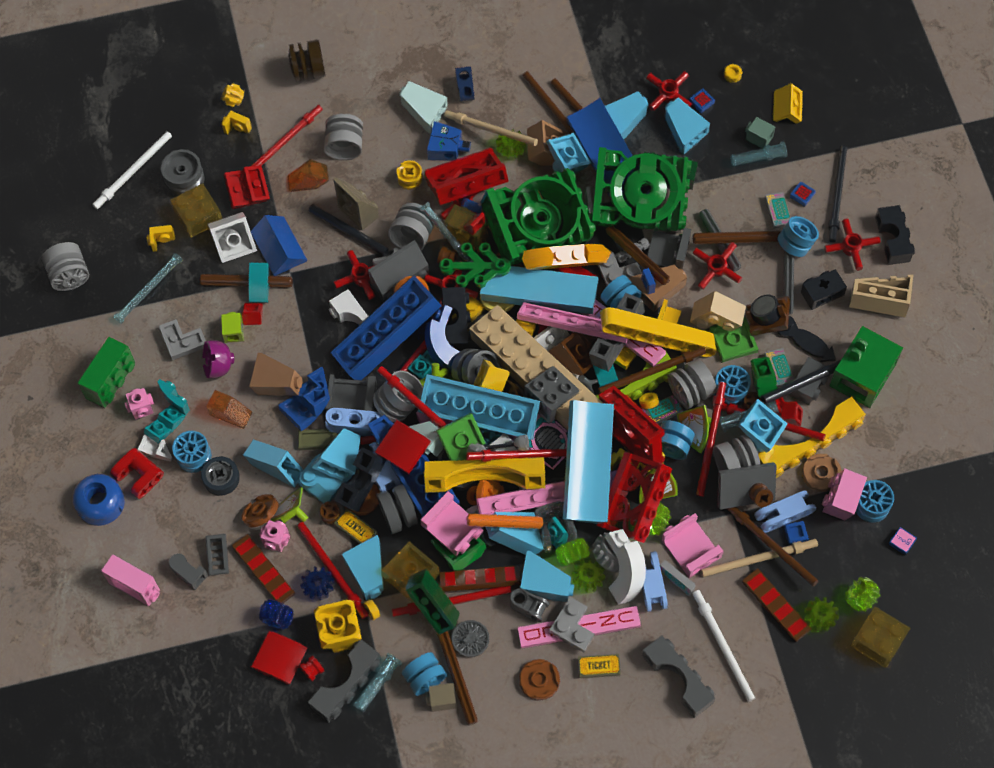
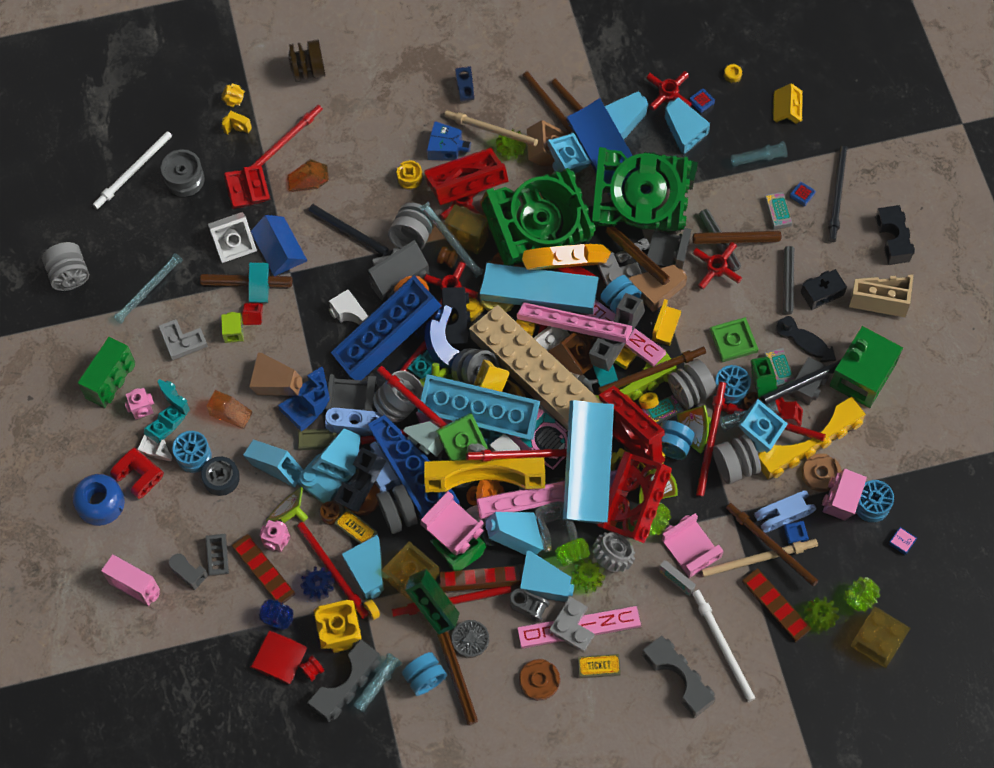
yellow bracket [147,225,175,252] -> none
clear yellow brick [170,183,222,238] -> none
magenta cylinder [202,340,235,378] -> none
dark orange tile [241,494,279,528] -> none
light grey wheel [324,114,363,160] -> none
dark tan slope [333,177,379,231] -> none
red bar [334,250,375,299] -> none
red slope [375,420,431,474] -> none
light aqua slope [399,81,447,134] -> none
dark tan brick [426,683,456,712] -> none
green plant [439,243,511,288] -> none
blue tile [461,198,482,214] -> none
red slope [463,212,485,236] -> none
orange axle [466,514,543,529] -> none
light grey hinge [483,435,529,451] -> none
dark grey bracket [523,366,579,424] -> none
teal slope [547,517,568,550] -> none
light grey piece [584,187,593,221] -> none
yellow beam [600,307,716,357] -> none
white arch [605,529,646,604] -> none
blue tile [641,268,656,294] -> none
light blue piece [642,551,668,612] -> none
tan brick [690,291,746,331] -> none
dark grey tile [718,462,776,509] -> none
sand green brick [745,117,775,149] -> none
piece [746,294,790,336] -> none
reddish brown wheel [749,483,773,507] -> none
dark azure wheel [778,216,819,257] -> none
red bar [824,219,881,271] -> none

